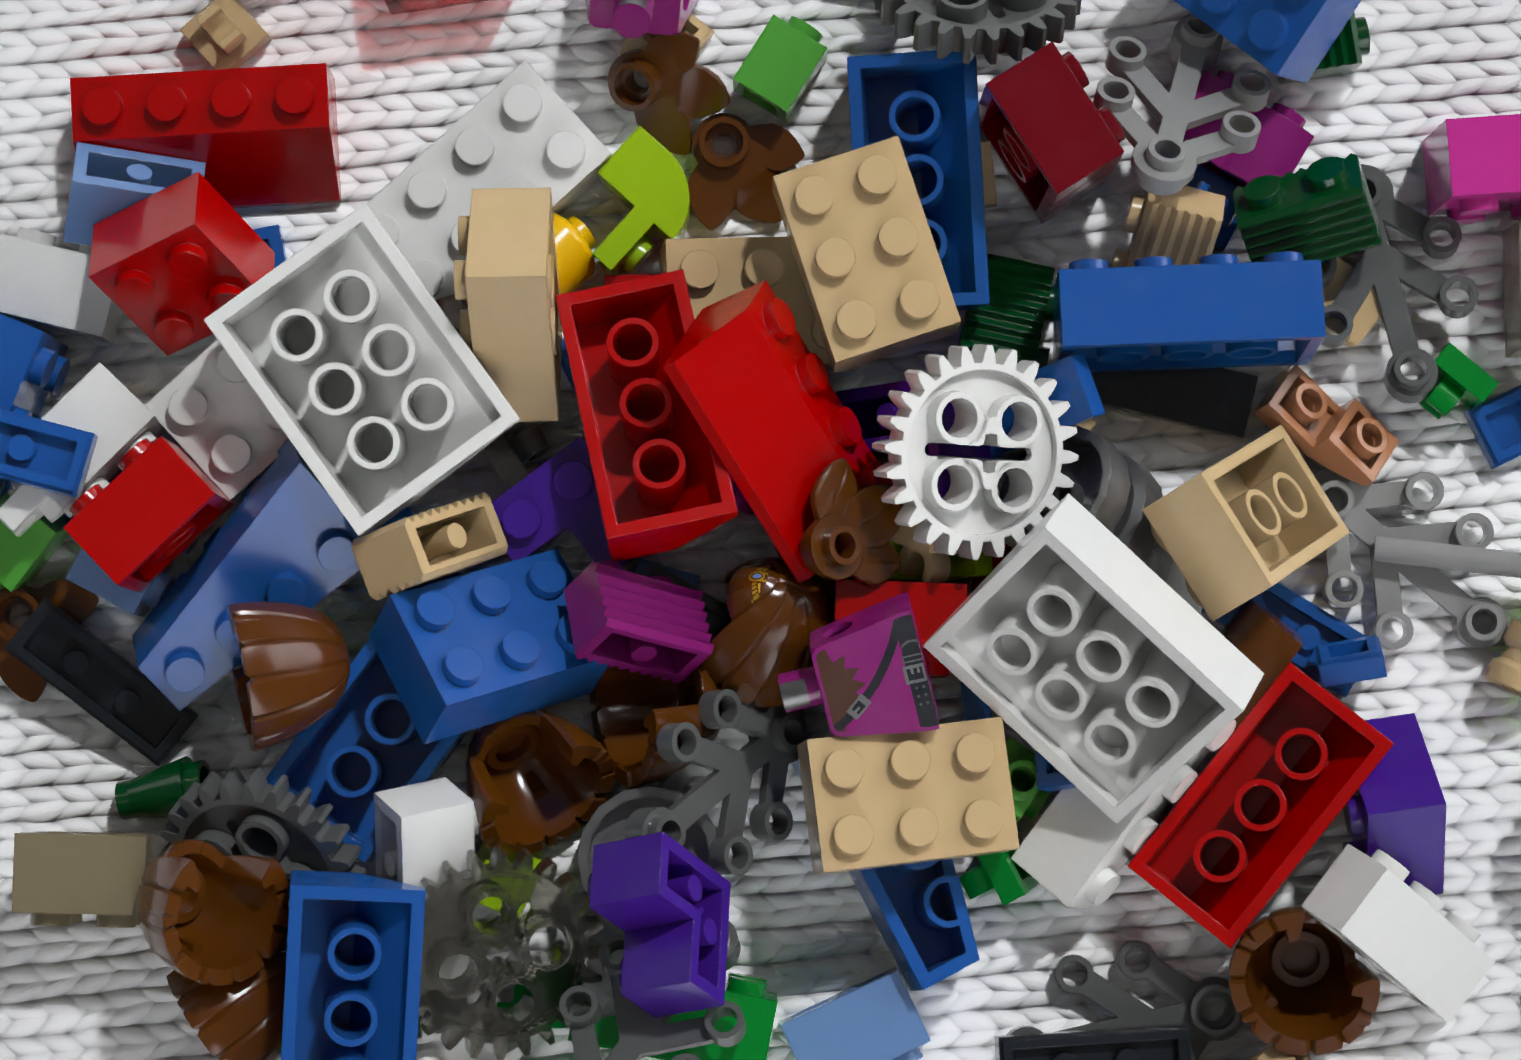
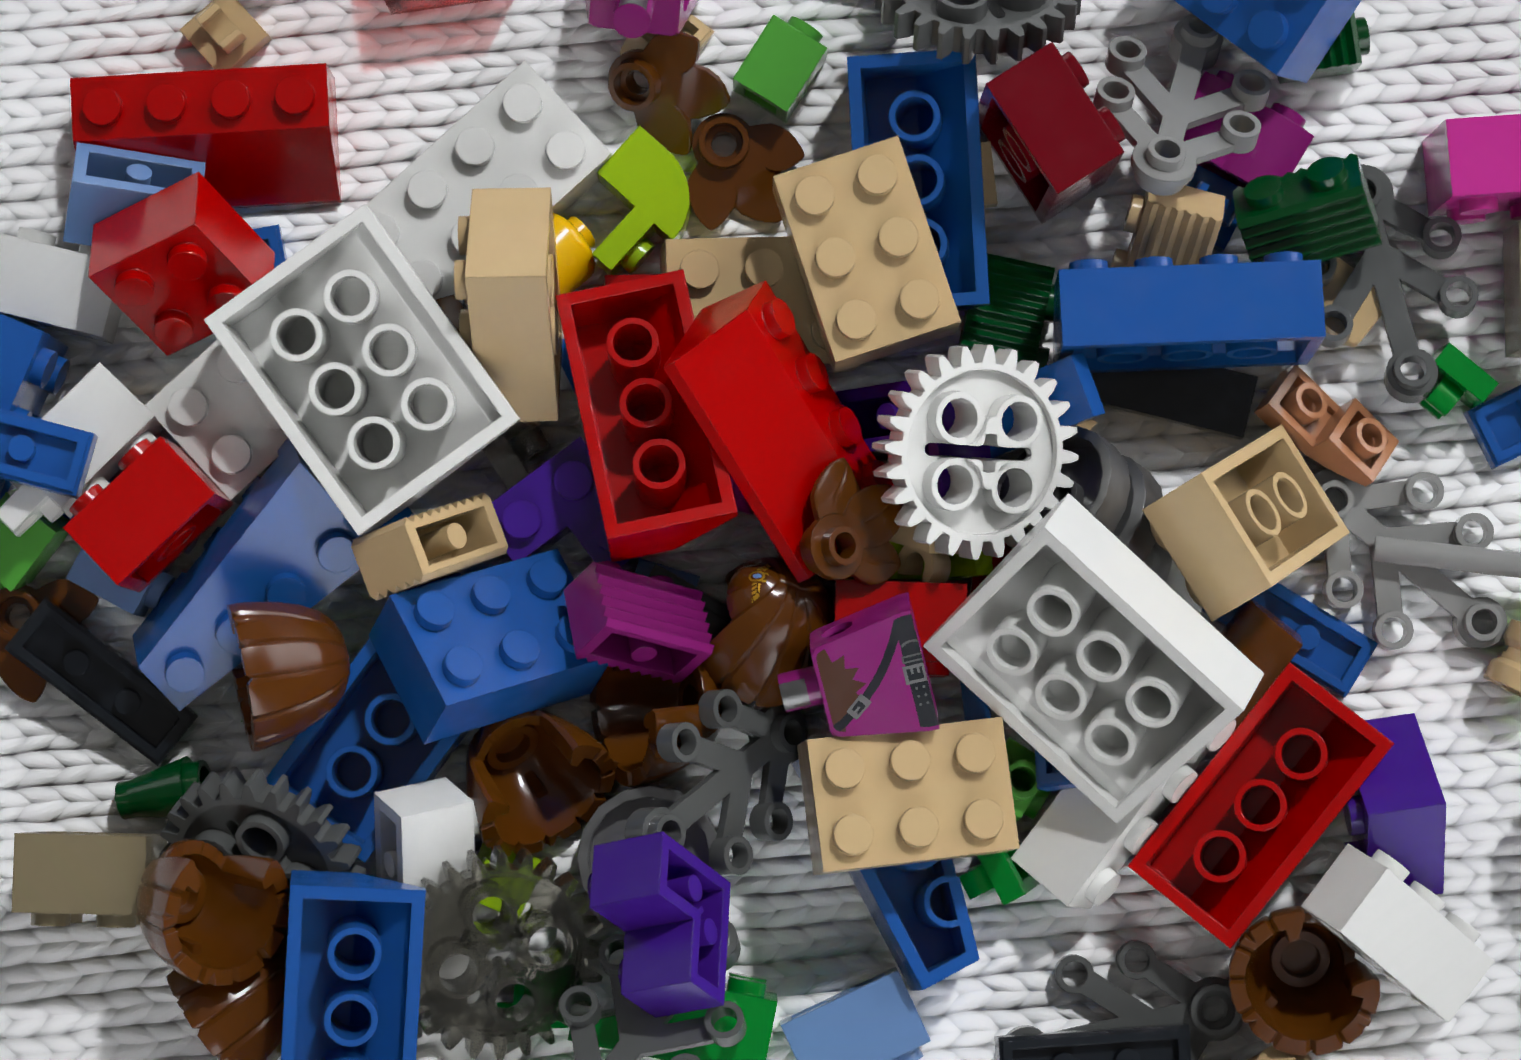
blue tile [1315,635,1387,687] -> none

